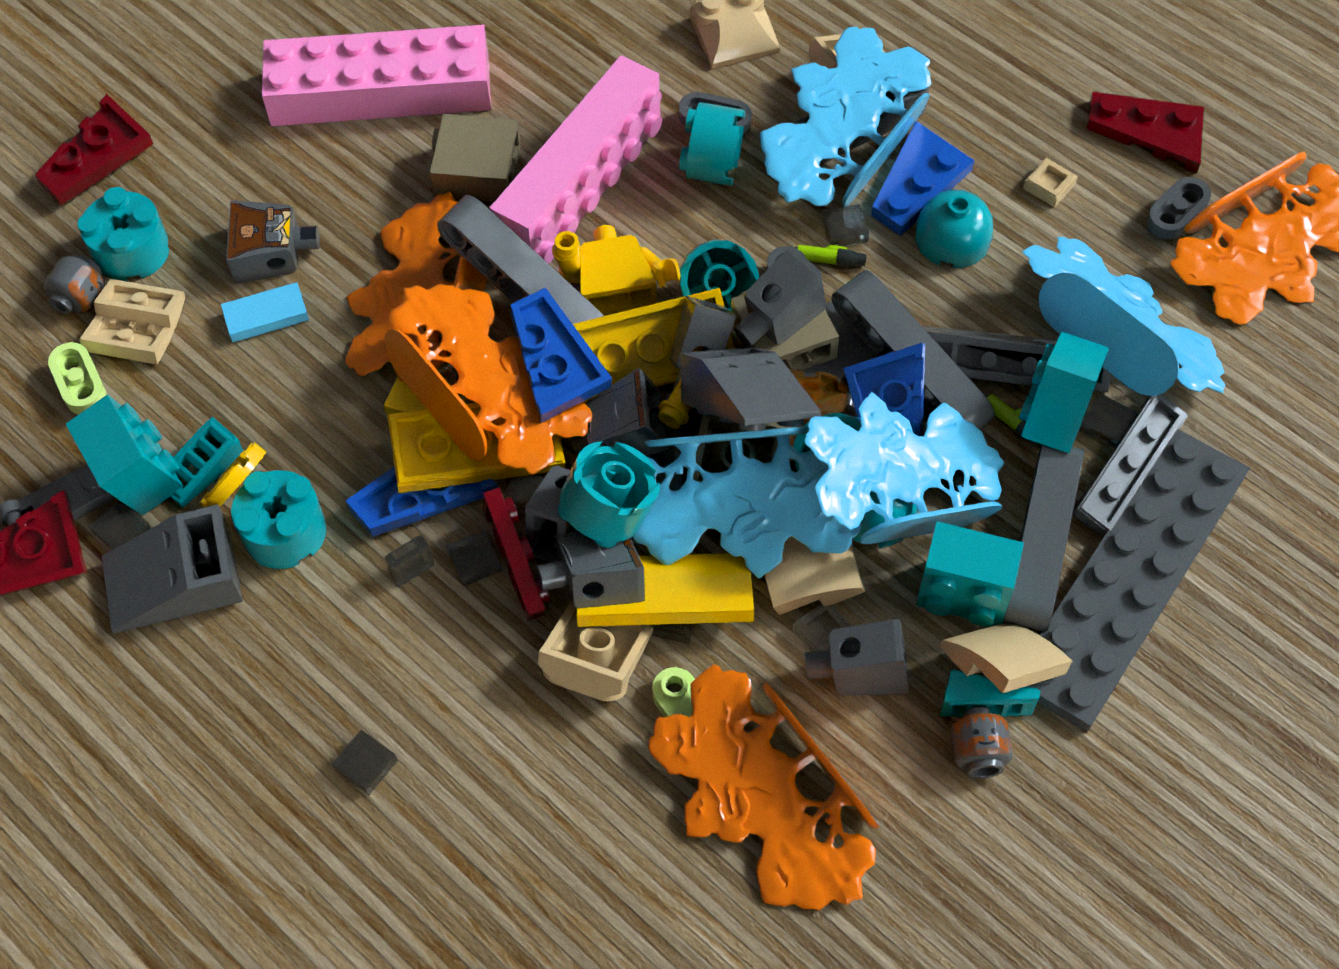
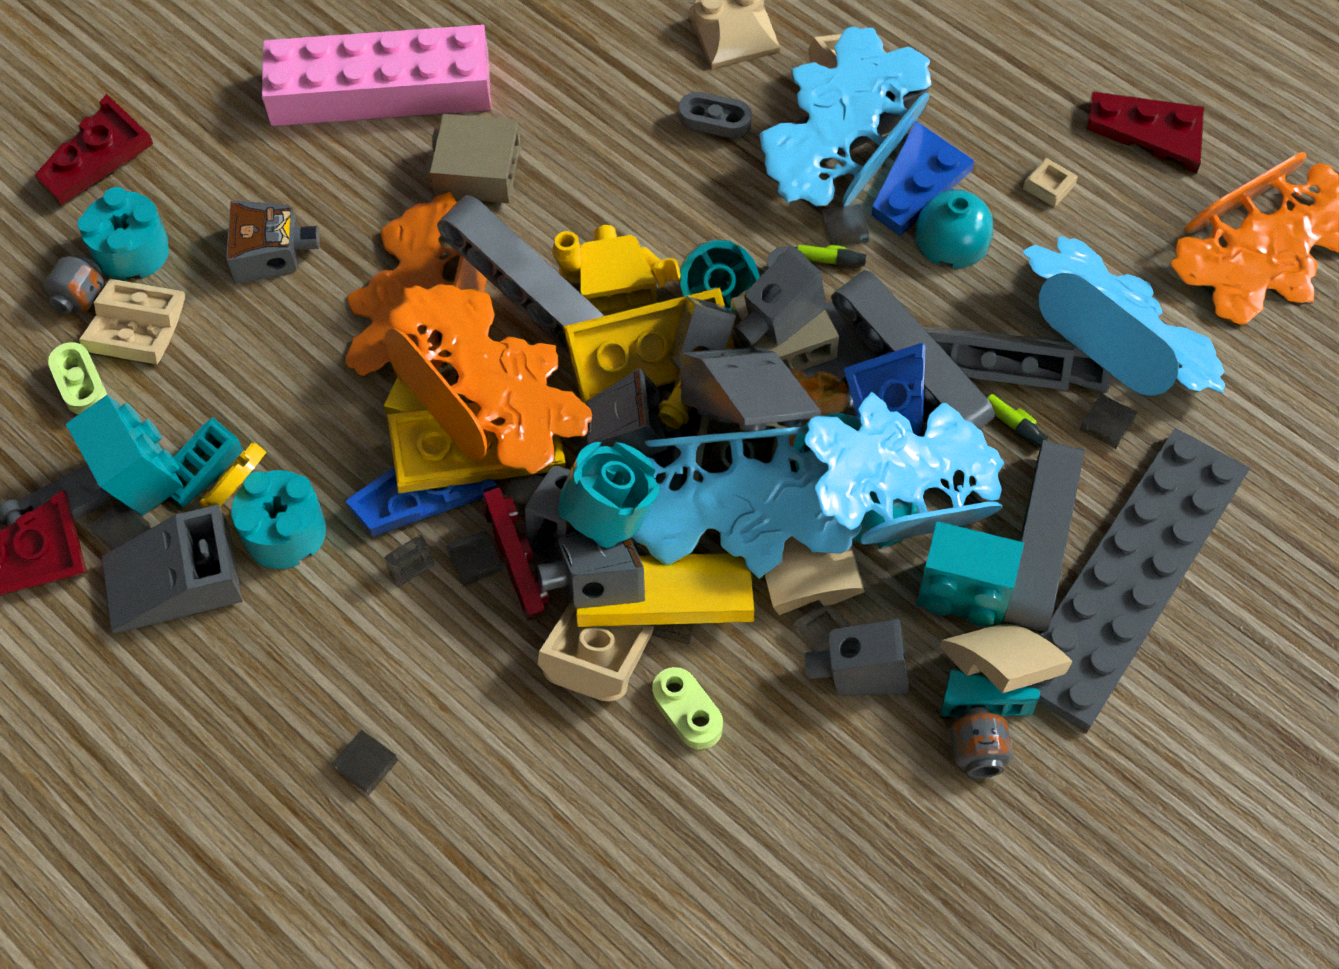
medium azure tile [221,282,309,343] -> none
bright pink brick [489,55,662,264] -> none
blue wing [510,287,612,423] -> none
orange plant [648,664,879,911] -> none
teal brick [679,102,745,186] -> none
teal brick [1019,331,1109,453] -> none
tile [1072,394,1188,538] -> none
dark grey plate [1146,177,1211,240] -> none

